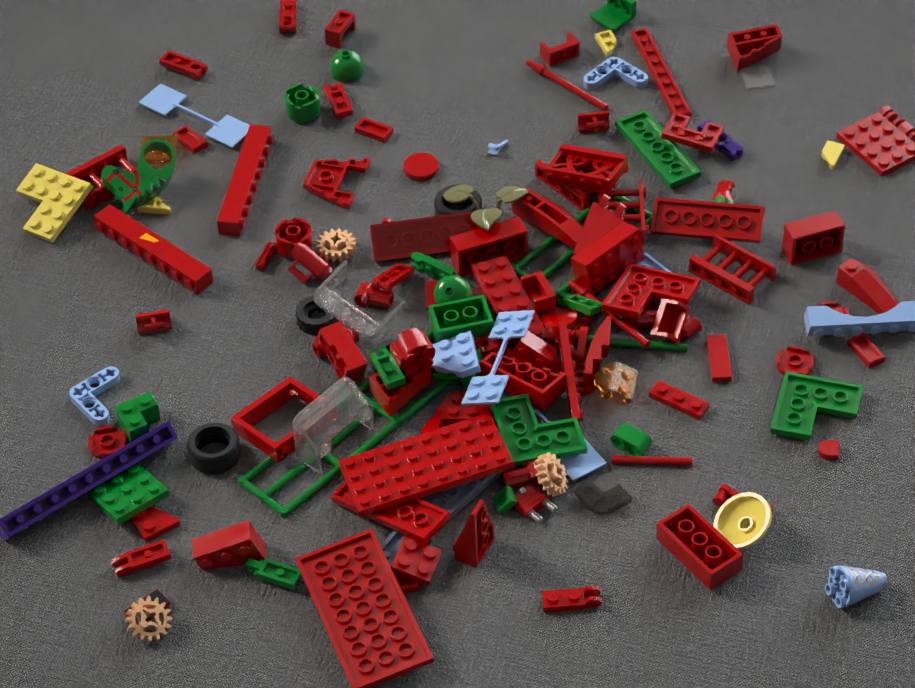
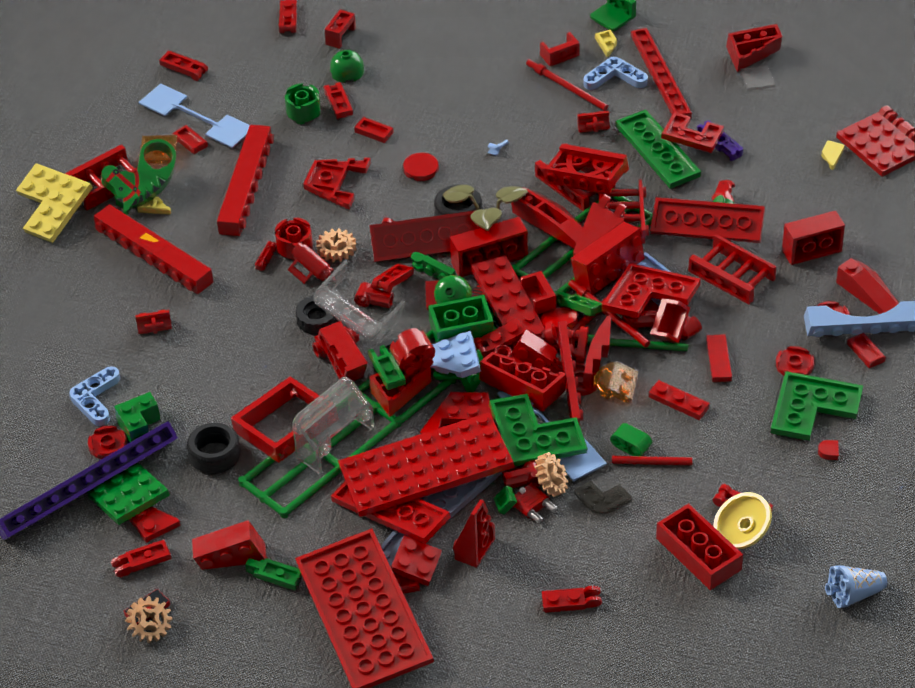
light blue hinge [461,310,535,405] -> none

